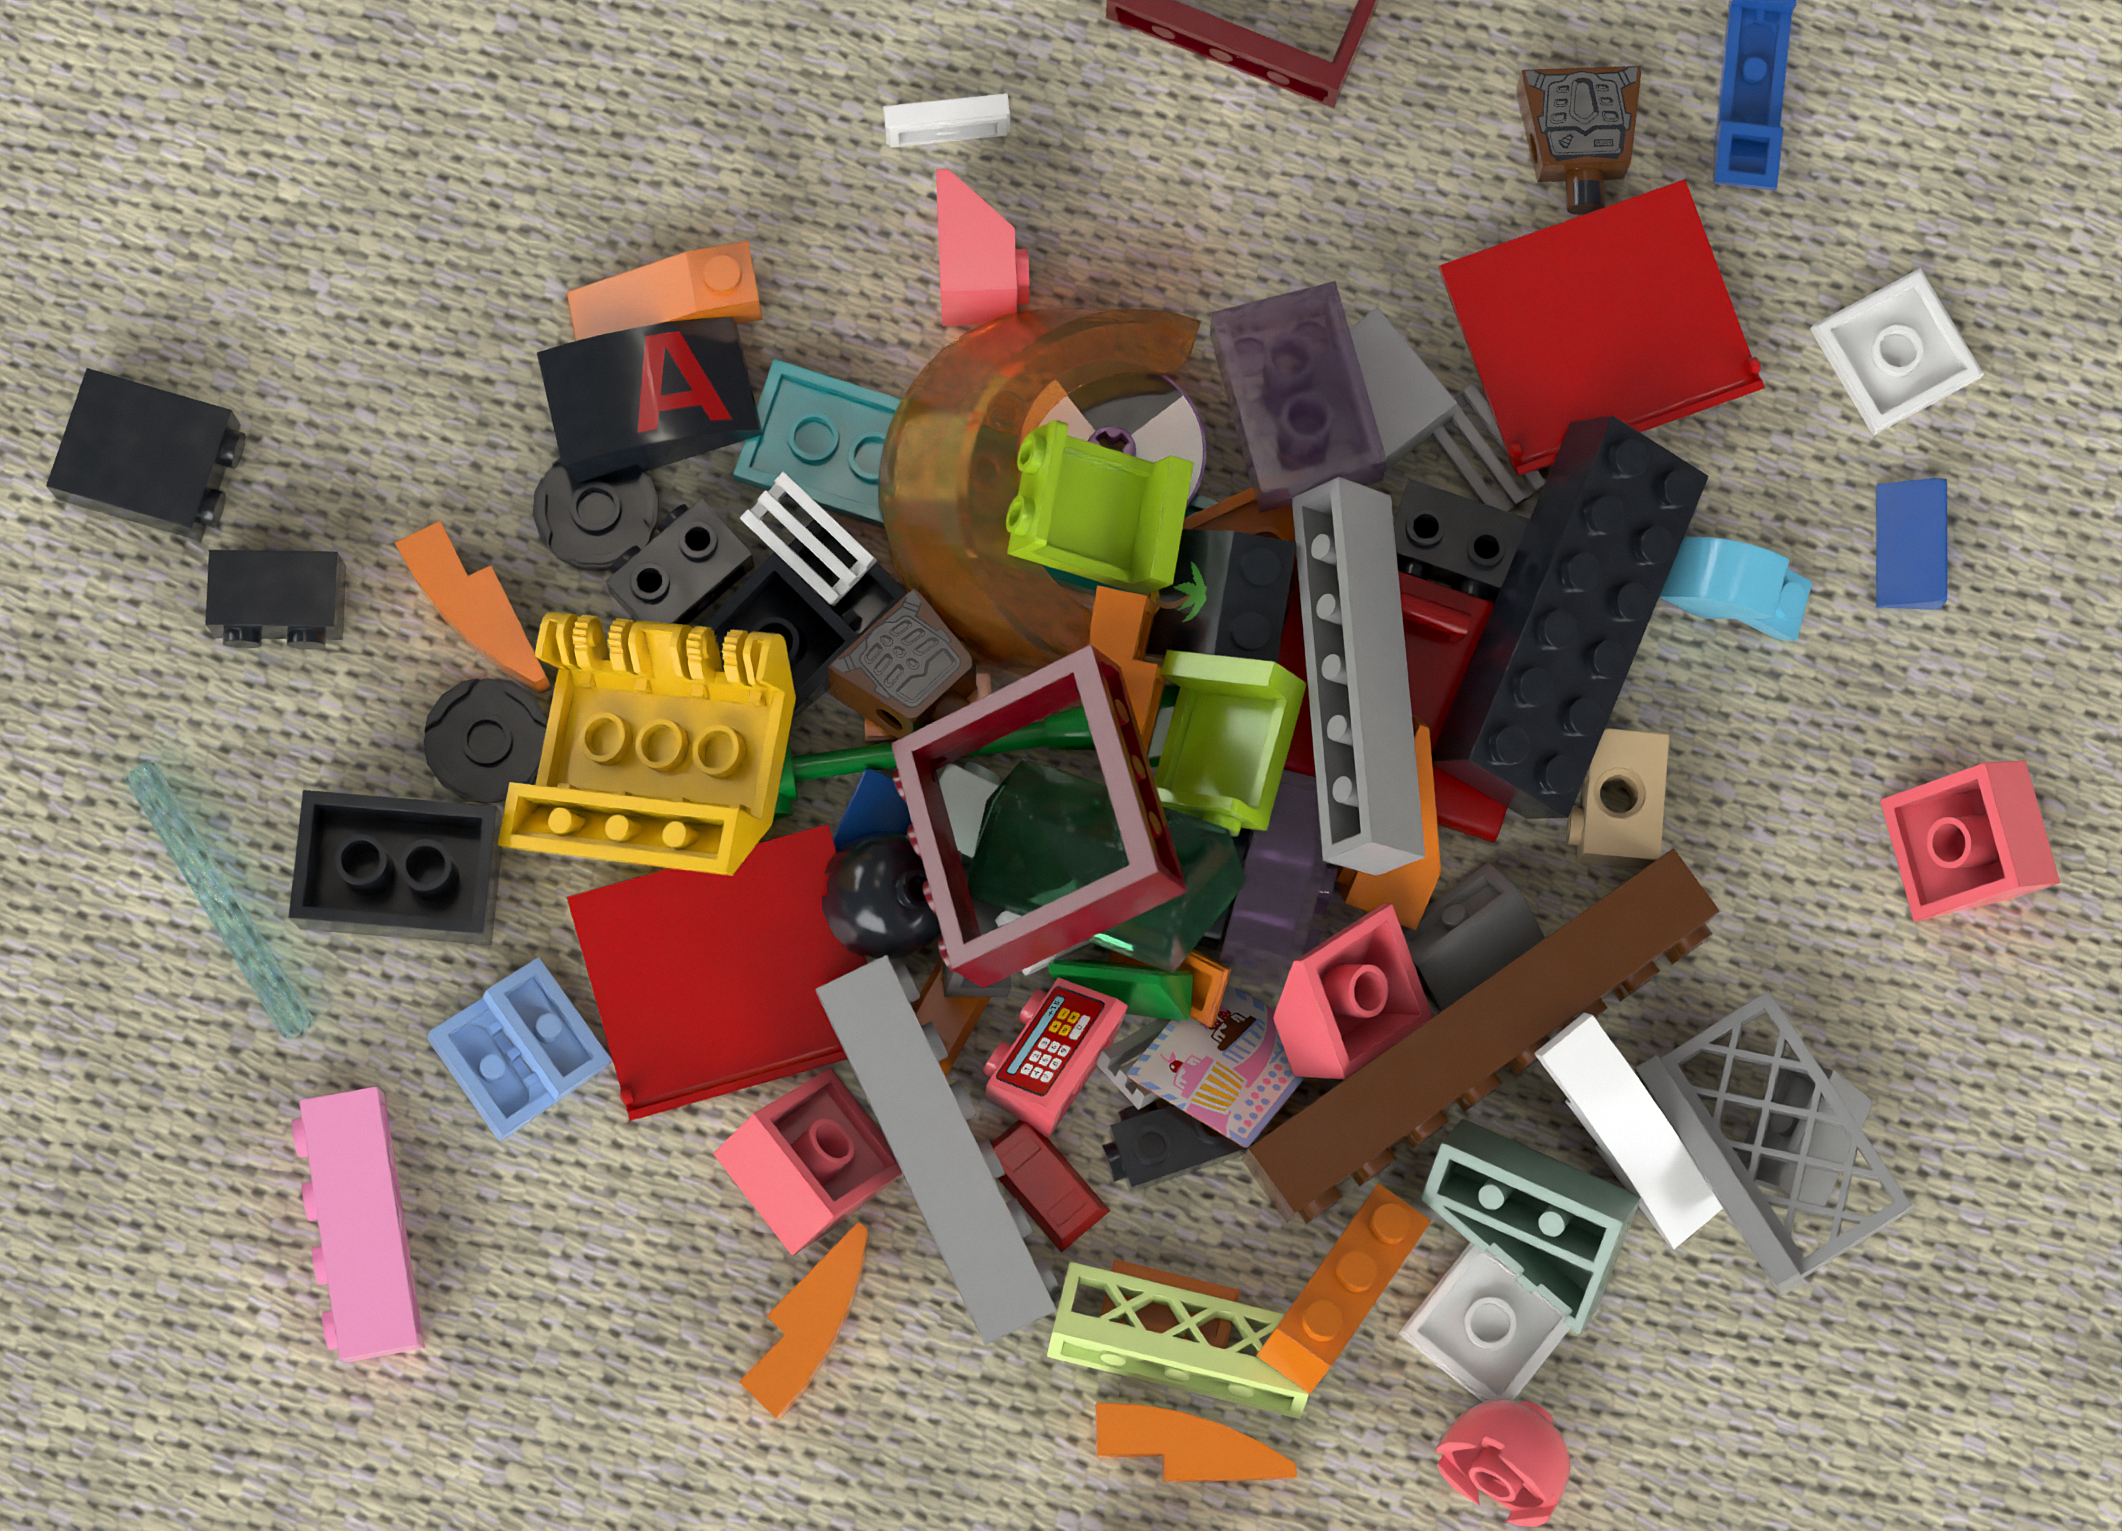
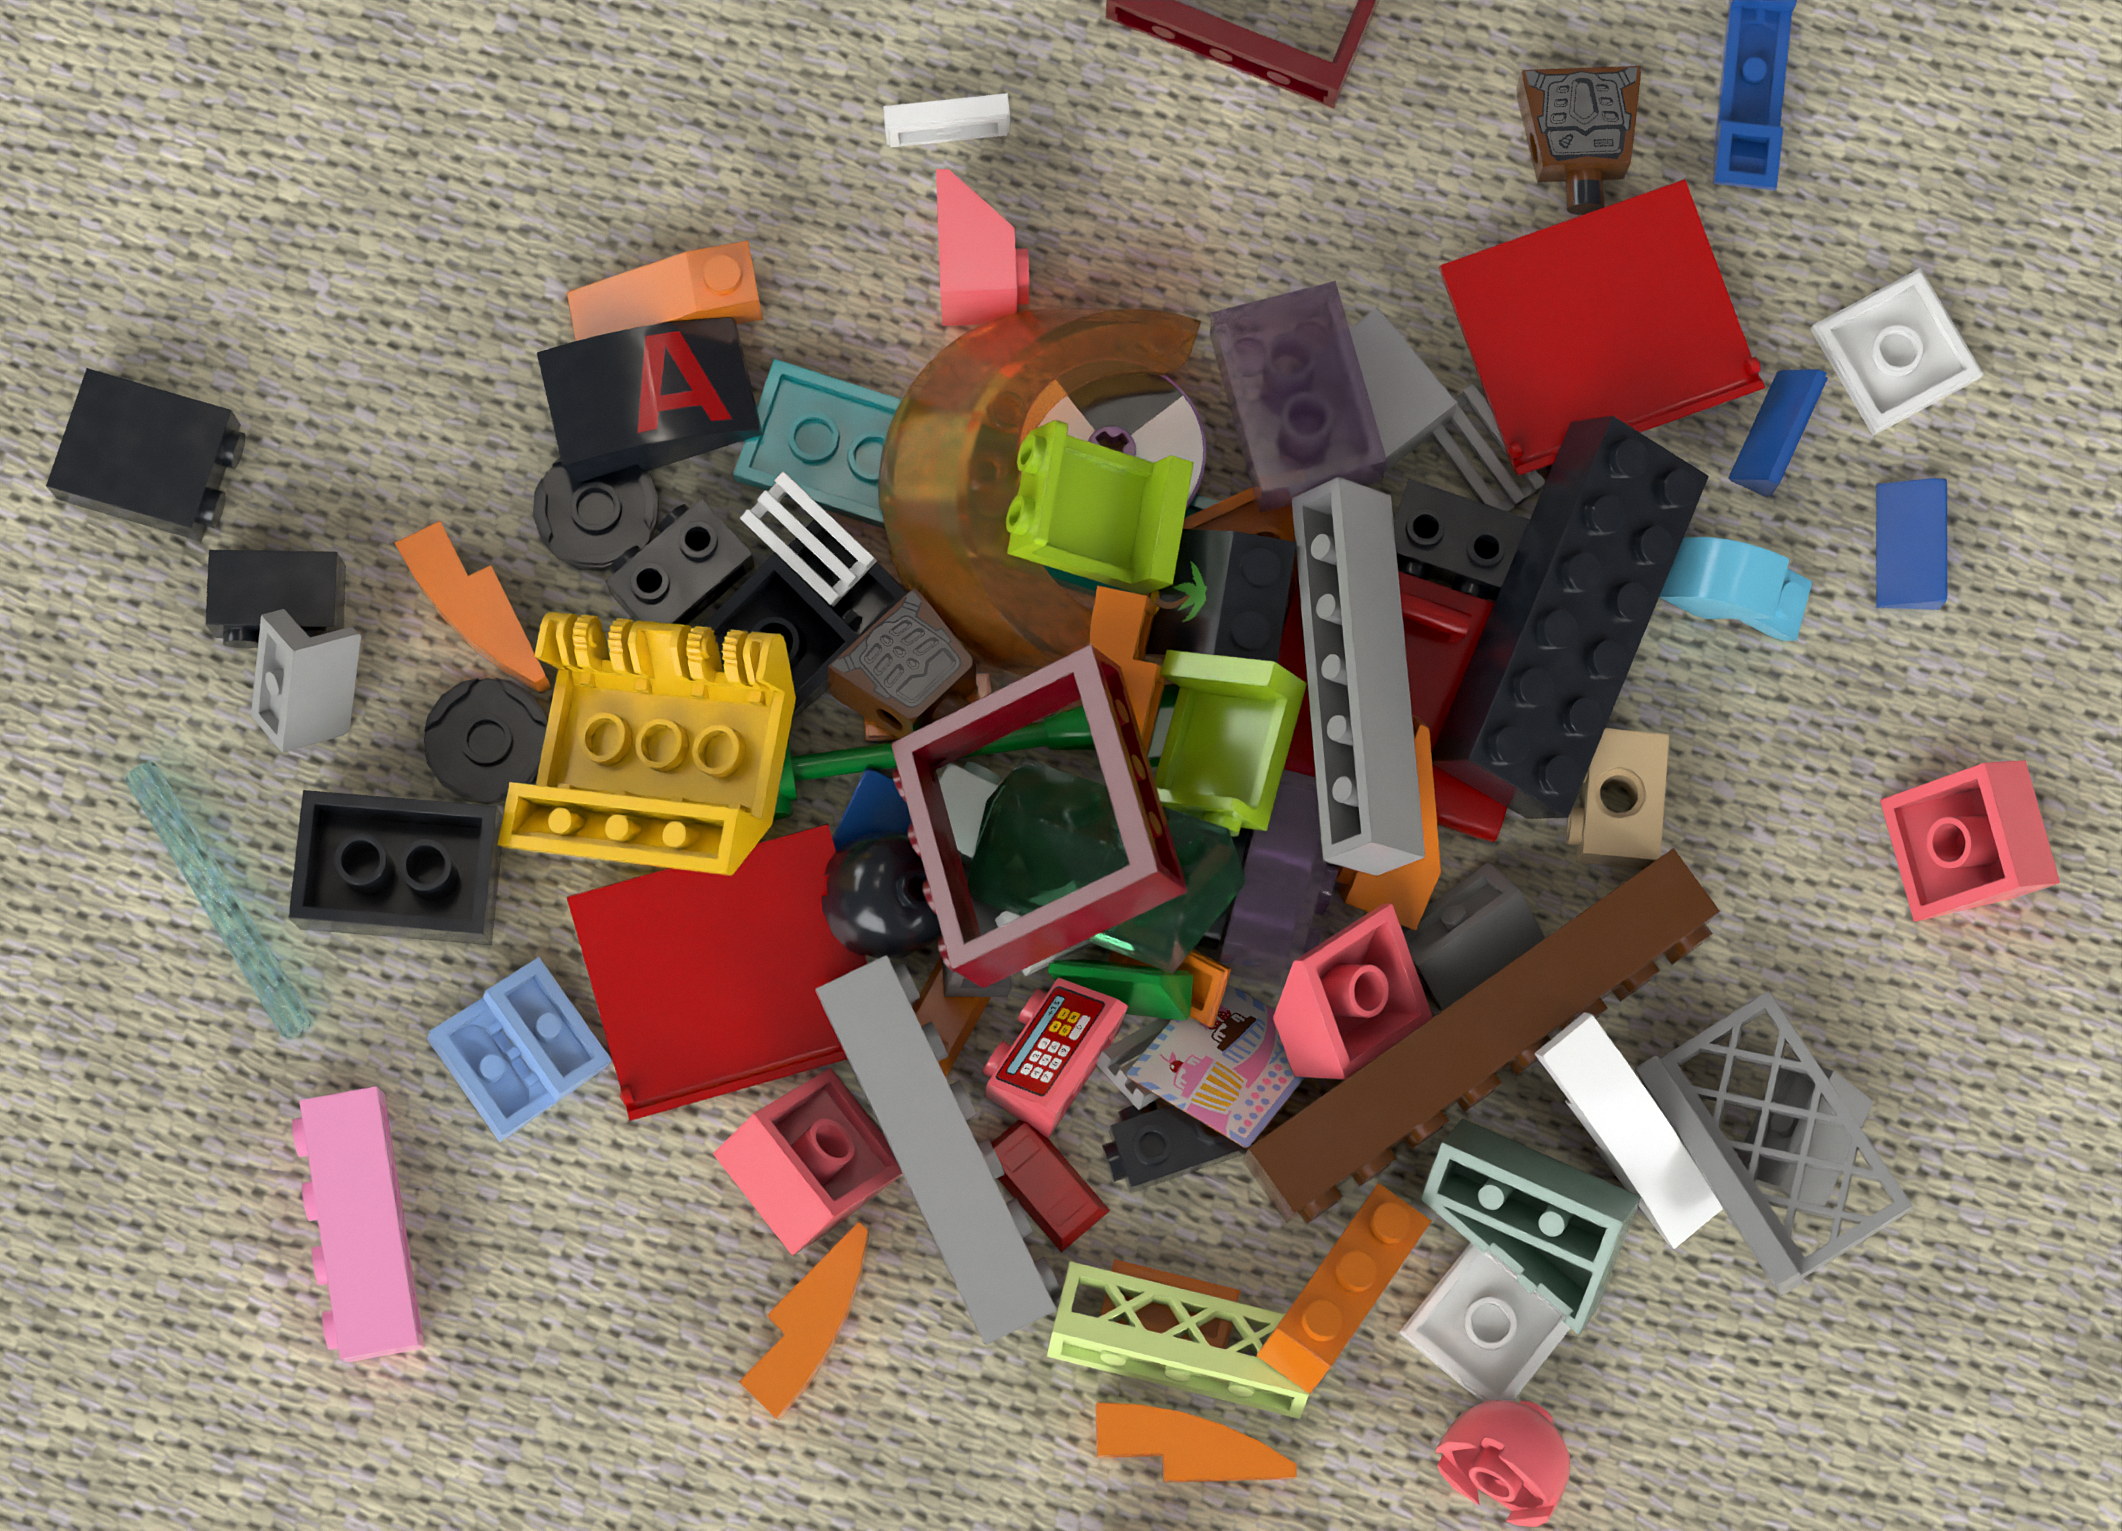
none -> light grey panel [251,609,361,753]
none -> blue slope [1728,369,1828,498]

